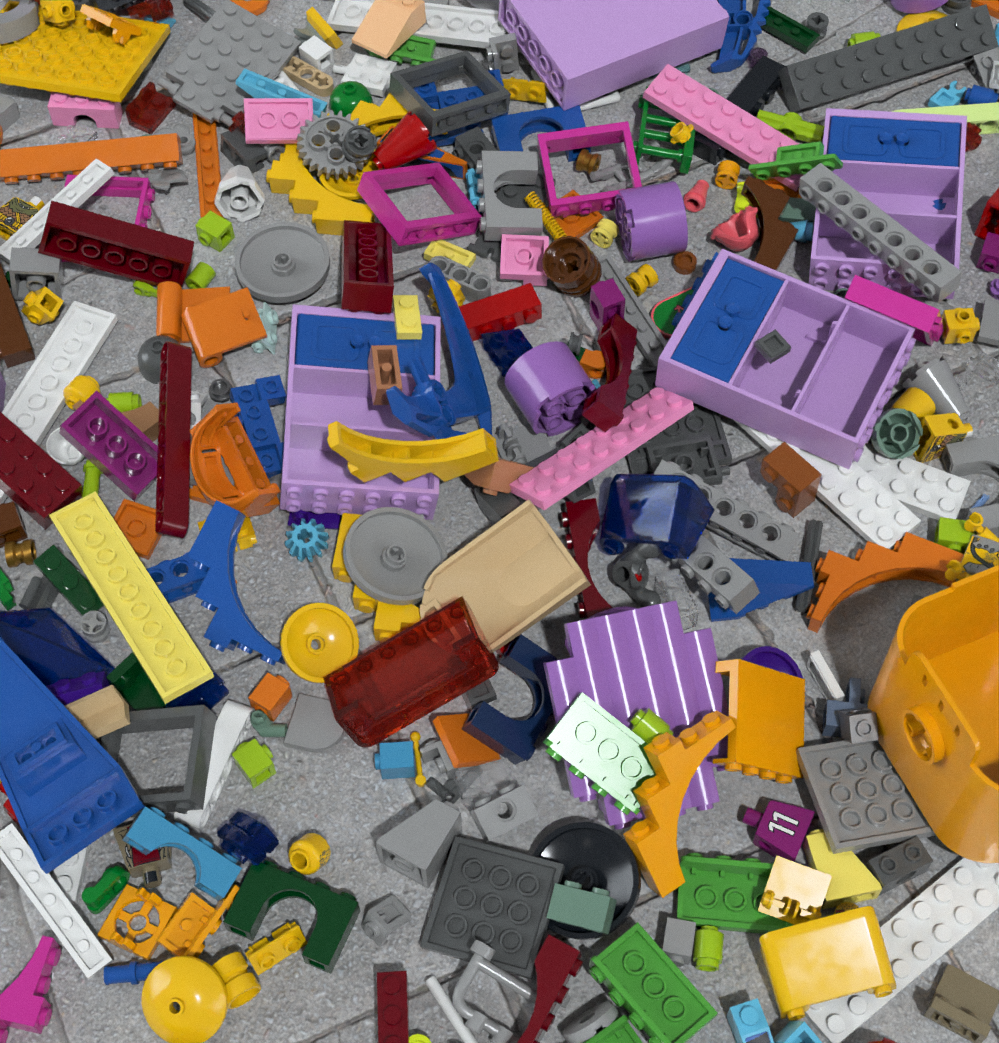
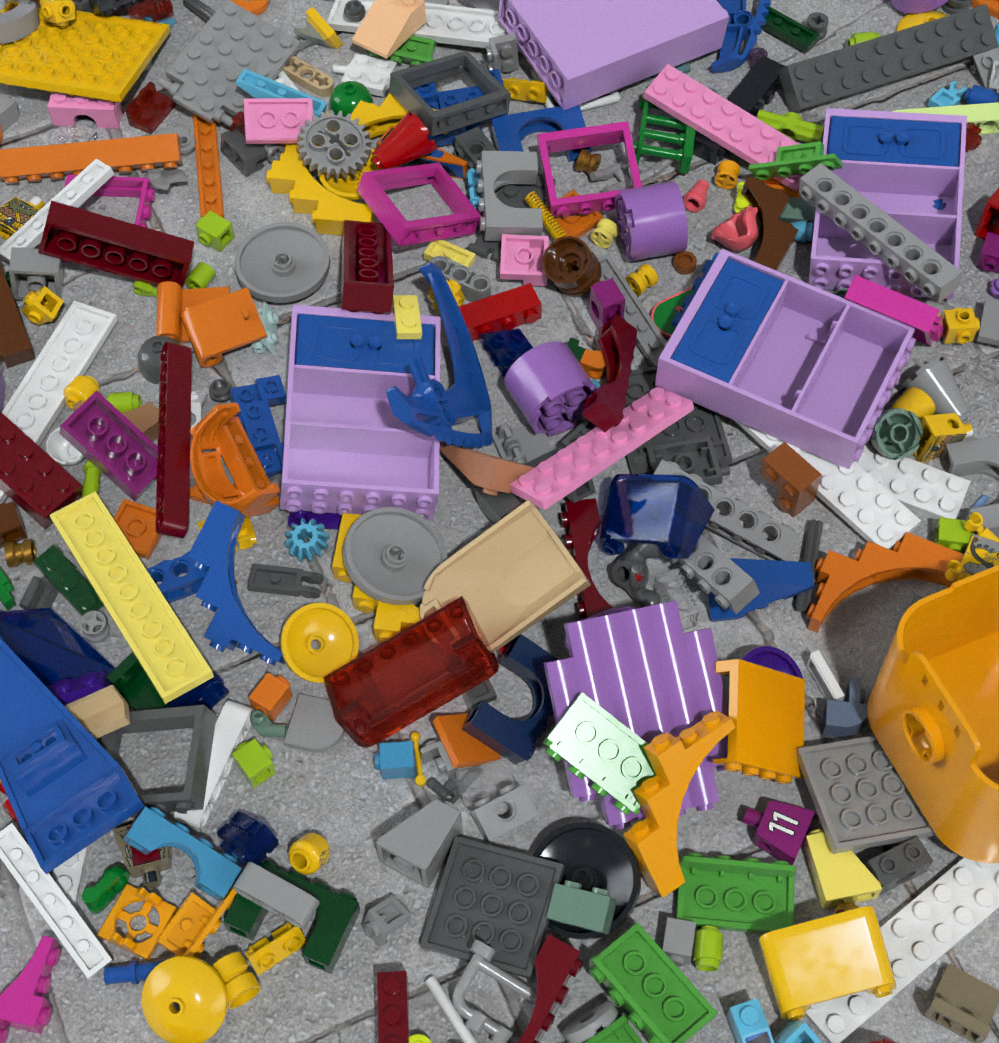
light orange piece [80,4,142,45] -> none
white cone [214,165,265,222] -> none
white brick [299,35,334,72] -> none
yellow arch [327,421,499,483] -> none
dark grey wheel [341,125,377,163] -> none
nougat brick [367,345,403,405] -> none
dark grey bush [568,332,583,356] -> none
lime brick [630,708,674,744] -> none
yellow plate [670,122,694,144] -> none
dark grey tile [755,329,791,364] -> none
hinge [757,855,832,925] -> none
flat silver brick [839,708,879,744] -> none
none -> light grey beam [233,862,320,929]
none -> dark grey hinge [247,563,324,599]
none -> flat silver plate [344,0,365,20]

